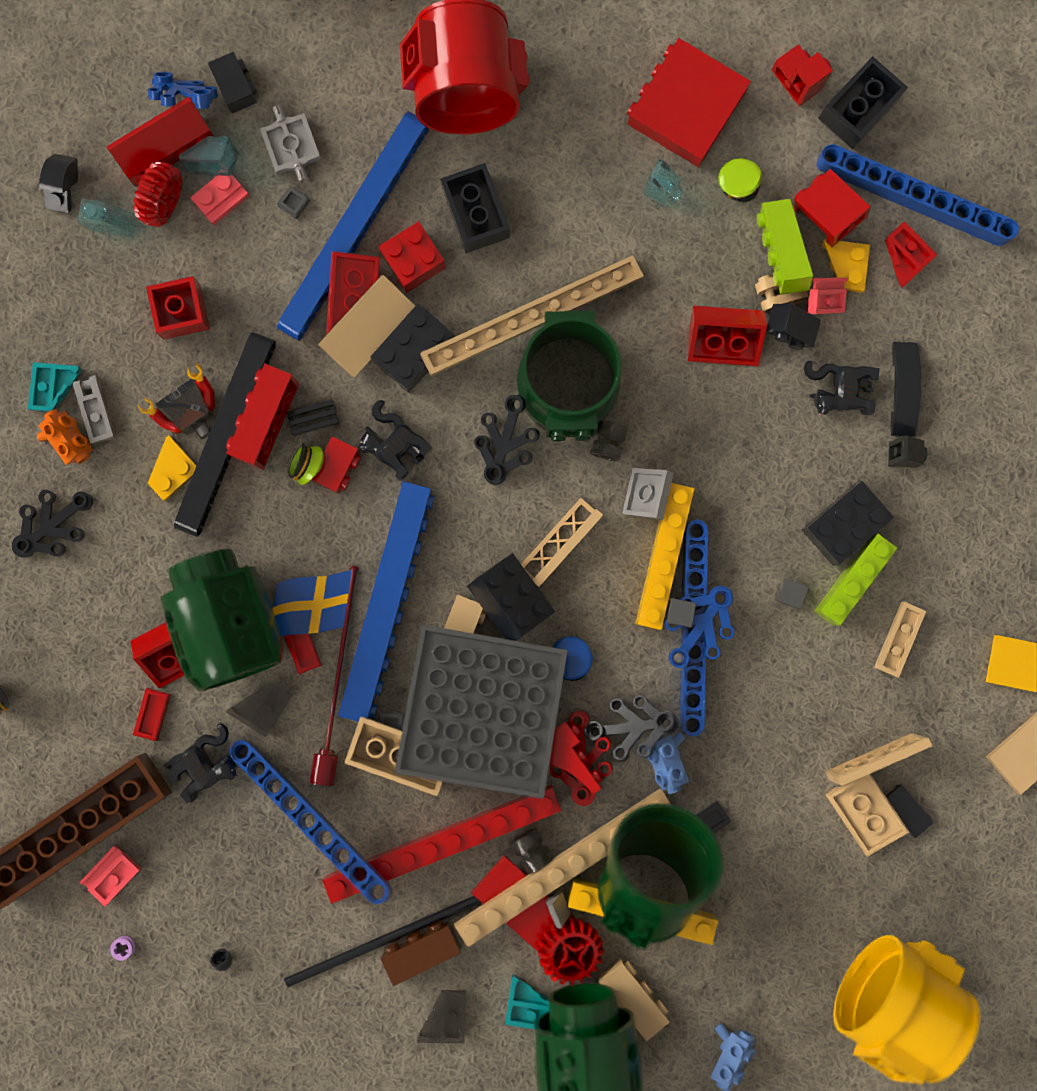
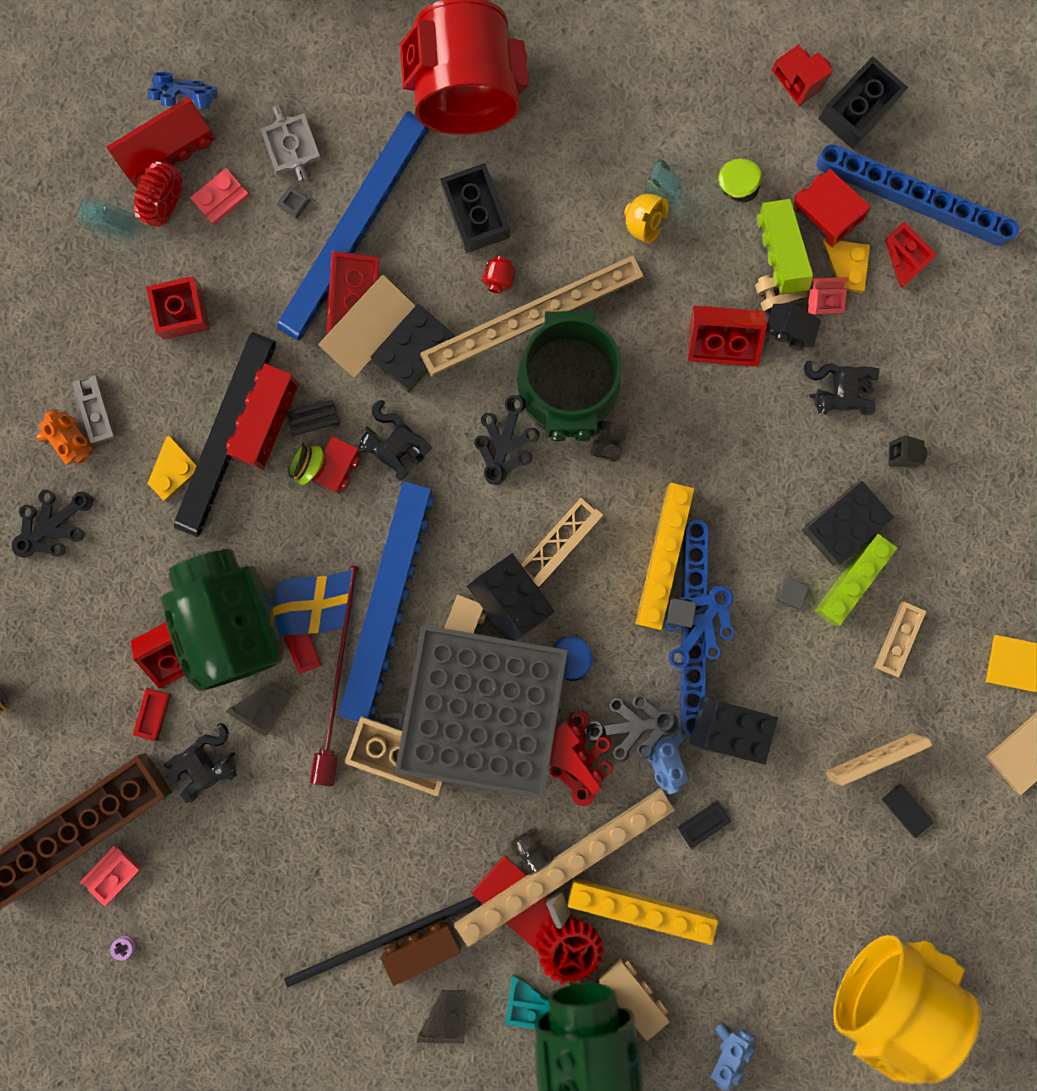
teal wing [28,362,82,412] -> none
black brick [39,154,78,213] -> none
torso [138,363,215,440] -> none
clear light blue slope [179,136,239,176] -> none
black brick [208,52,258,114] -> none
black hinge [210,949,232,972] -> none
blue beam [230,740,393,904] -> none
red brick [322,785,561,904] -> none
red brick [378,221,446,293] -> none
dark green cylinder [598,803,723,950] -> none
light grey plate [622,468,674,520] -> none
red brick [627,38,751,168] -> none
tan tile [826,774,909,857] -> none
black slope [891,342,921,437] -> none
none -> red head [482,256,516,294]
none -> yellow cylinder [624,193,669,243]
none -> black brick [690,696,778,765]

